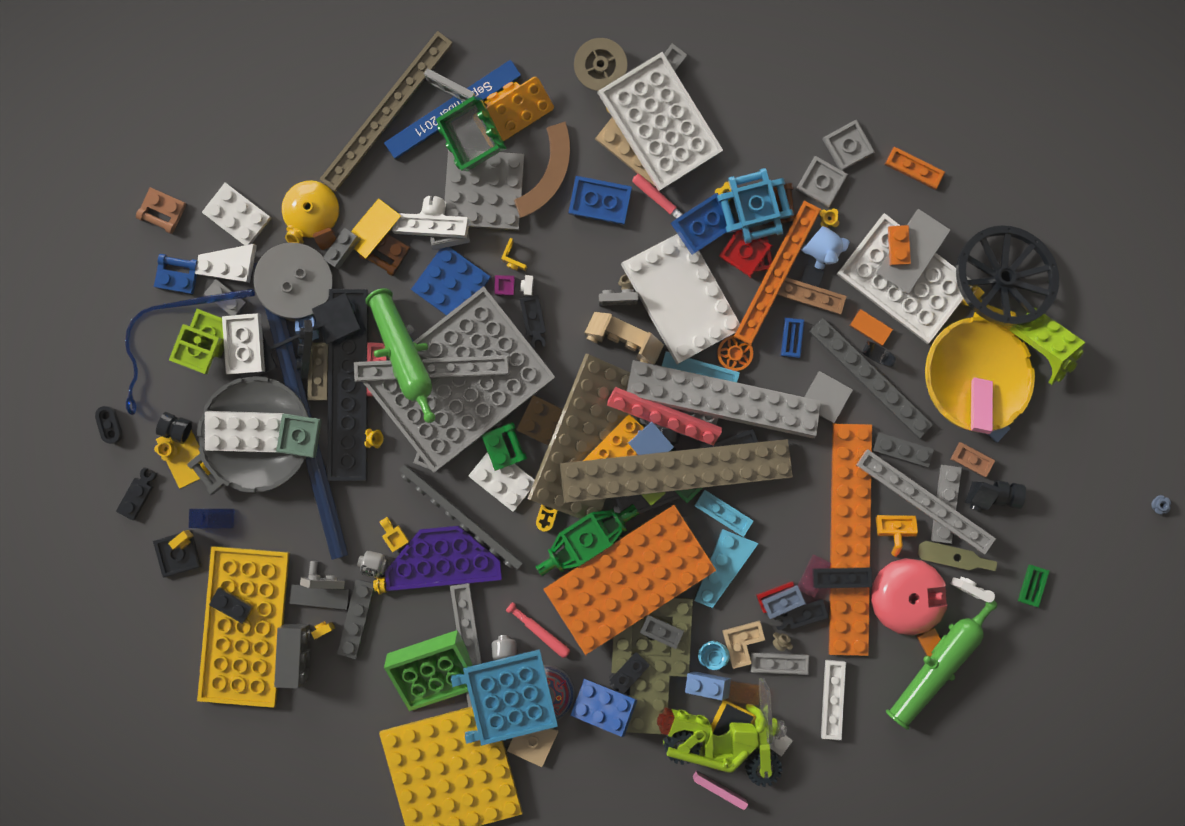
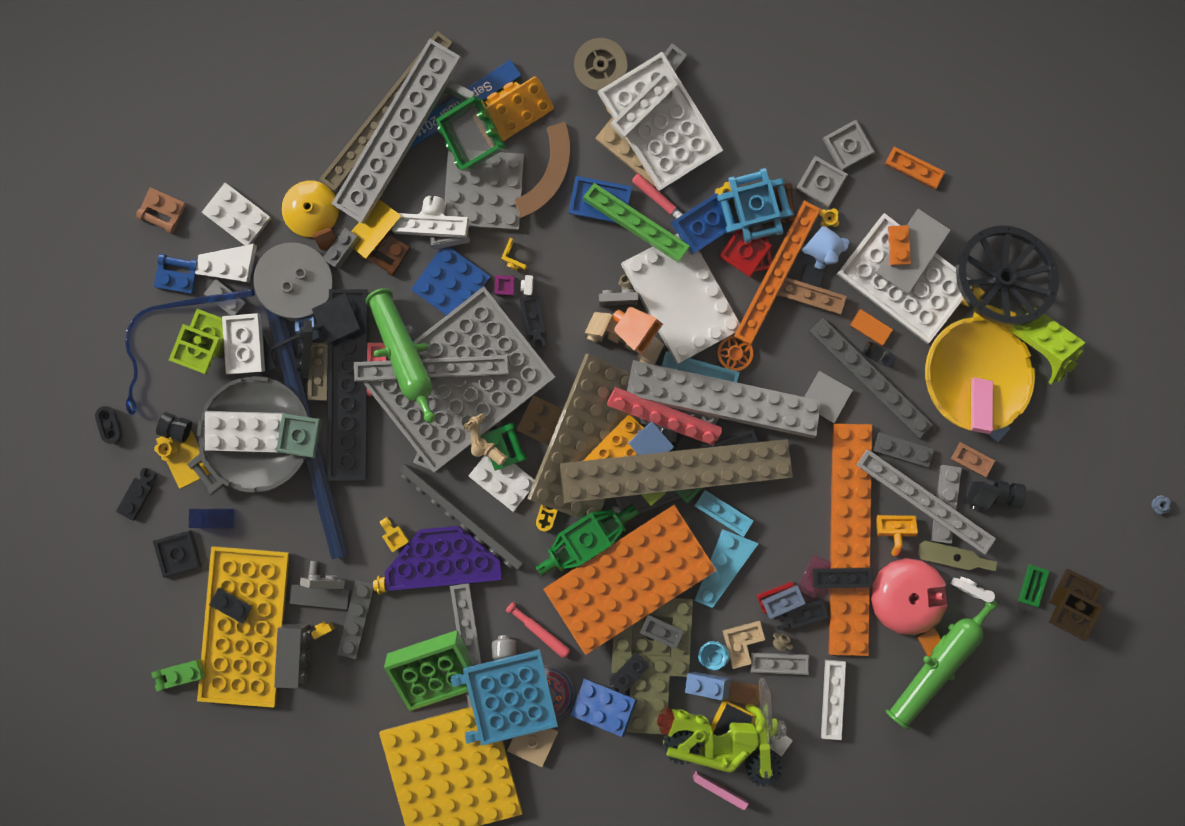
yellow plate [168,530,193,549] -> none
yellow plate [285,226,304,244] -> none
light grey head [357,551,387,578] -> none
yellow plate [365,429,384,449] -> none
blue tile [780,318,804,358] -> none
none -> bright green plate [151,659,205,691]
none -> light grey plate [332,39,463,224]
none -> tan pin [464,413,508,466]
none -> bright green plate [583,183,690,263]
none -> white plate [610,70,678,138]
none -> torso [612,307,663,355]
none -> dark brown bracket [1048,569,1104,641]

